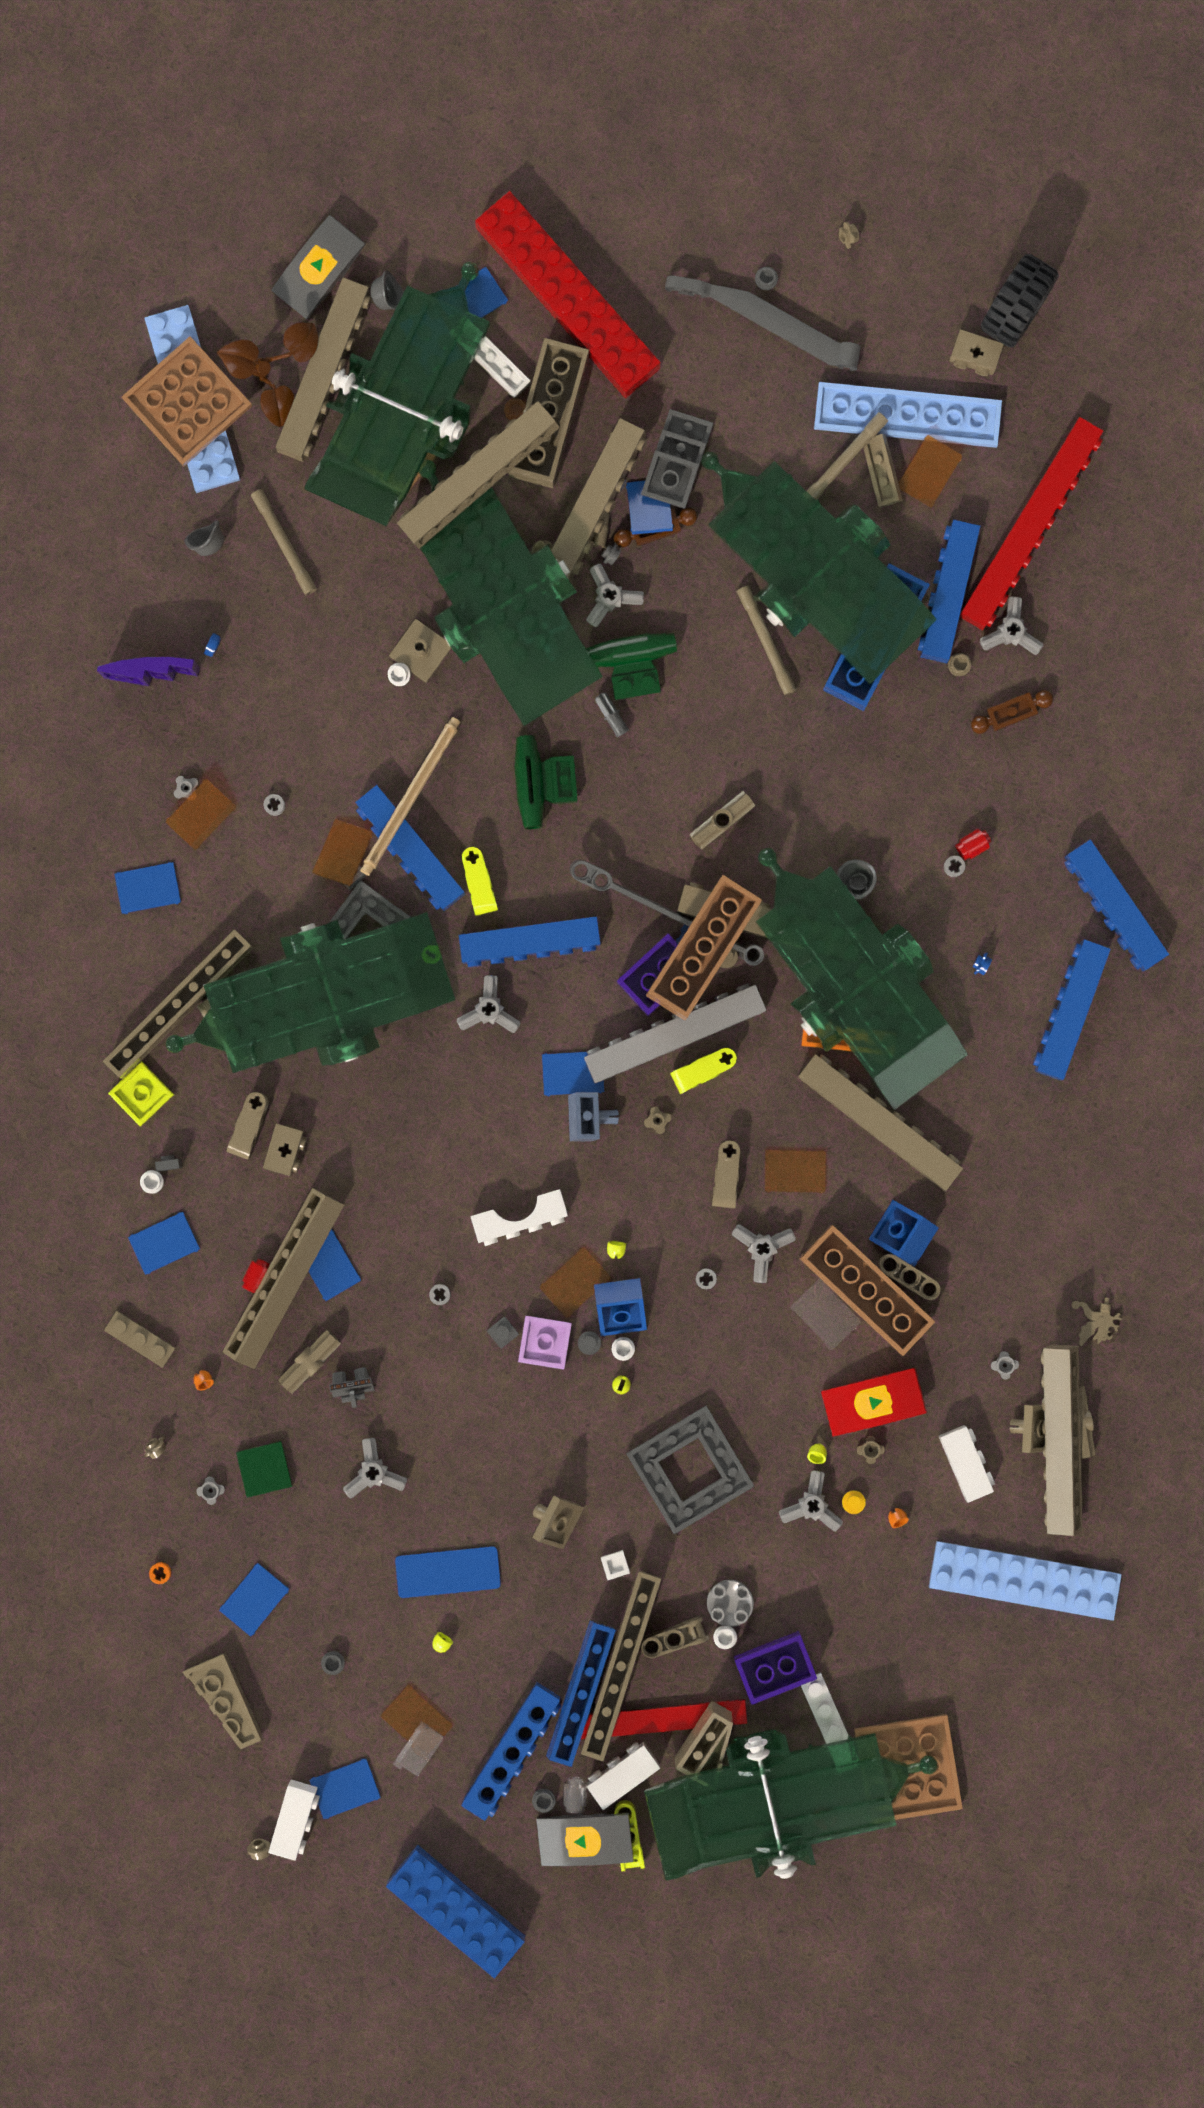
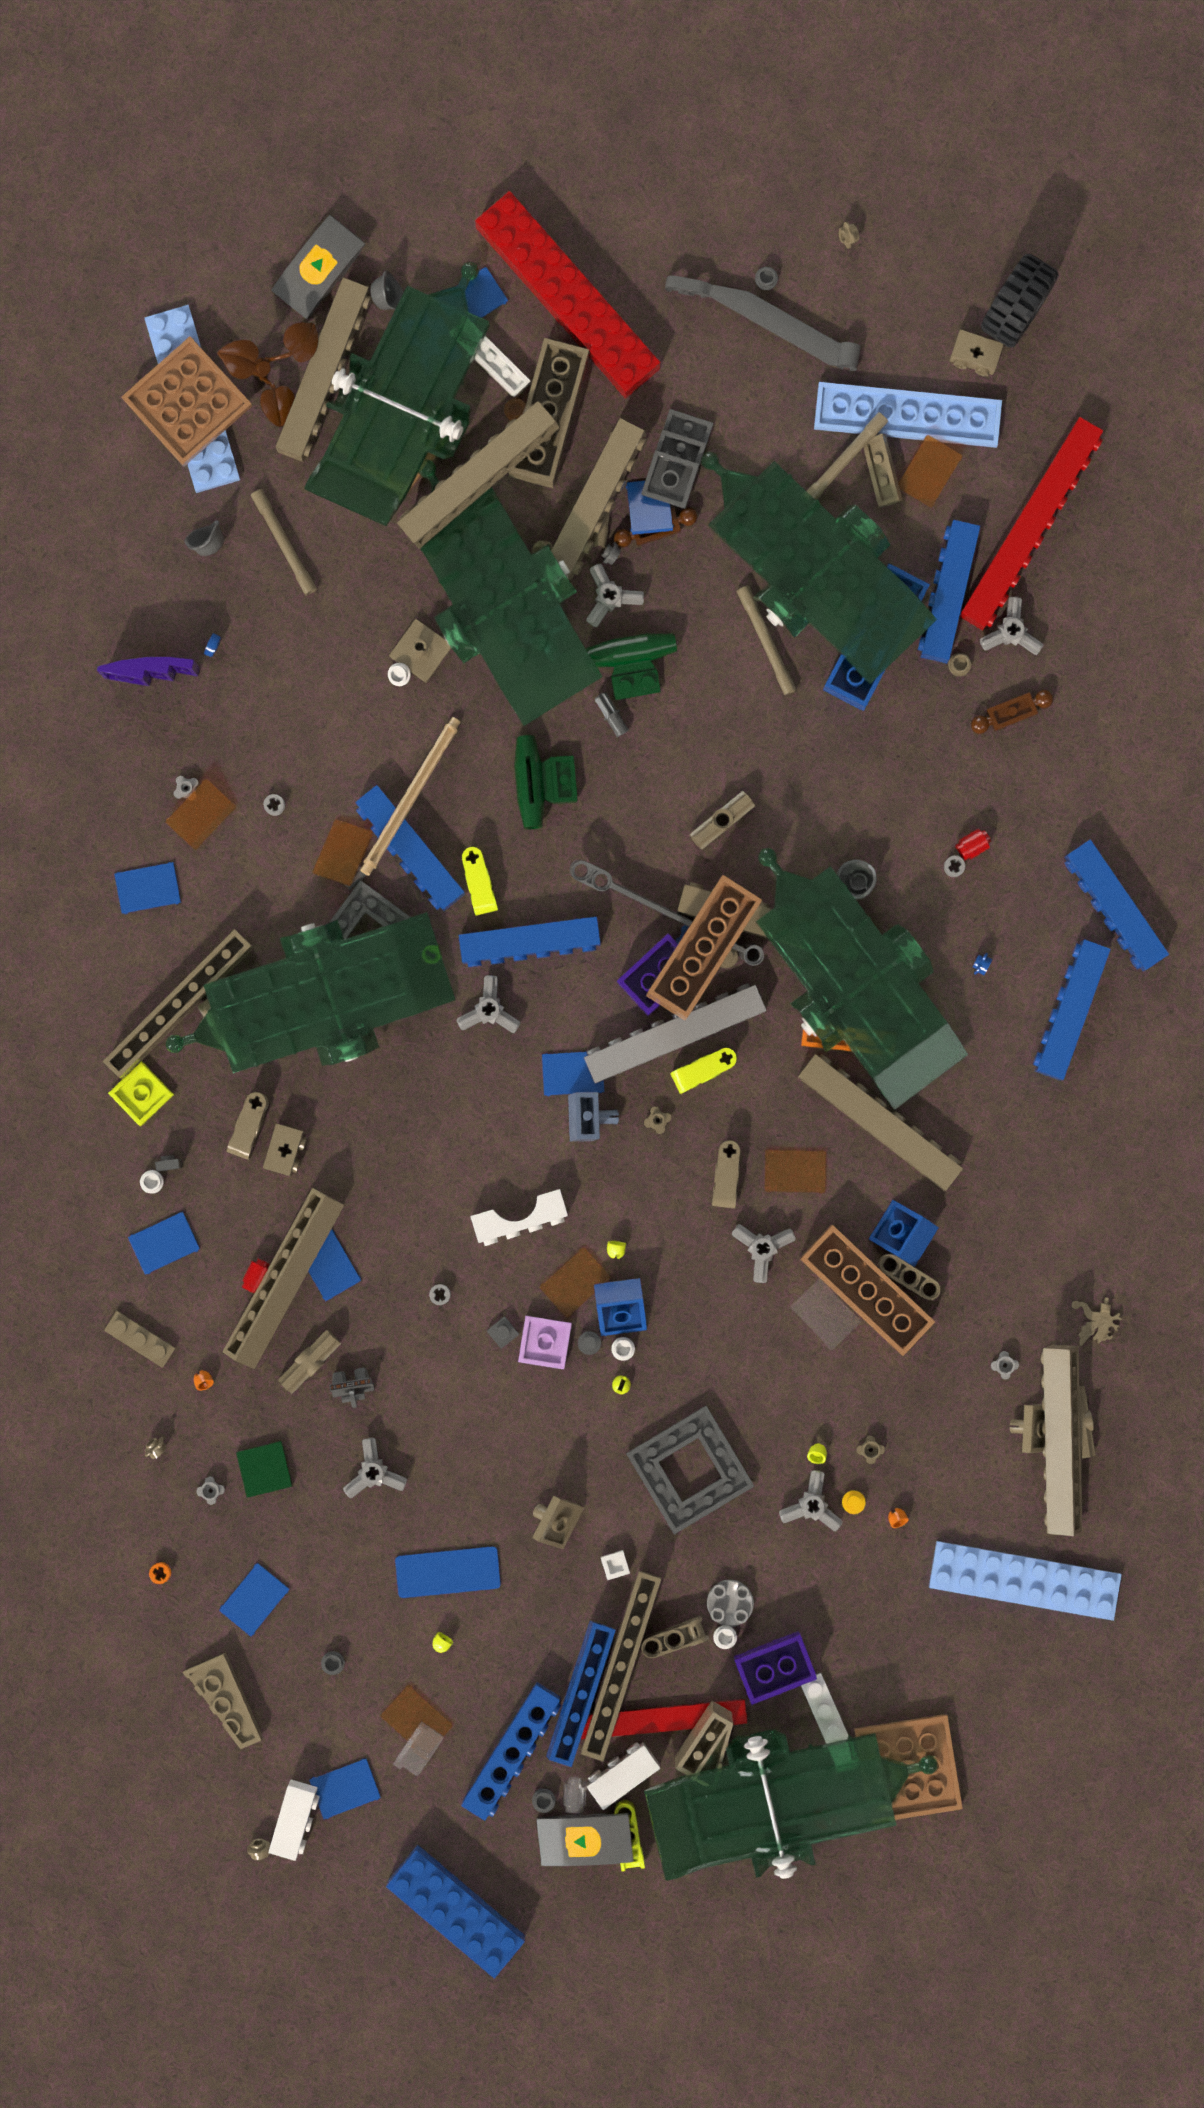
light grey bush [696,1268,717,1290] -> none
red slope [821,1367,927,1436] -> none
white brick [939,1425,995,1503] -> none

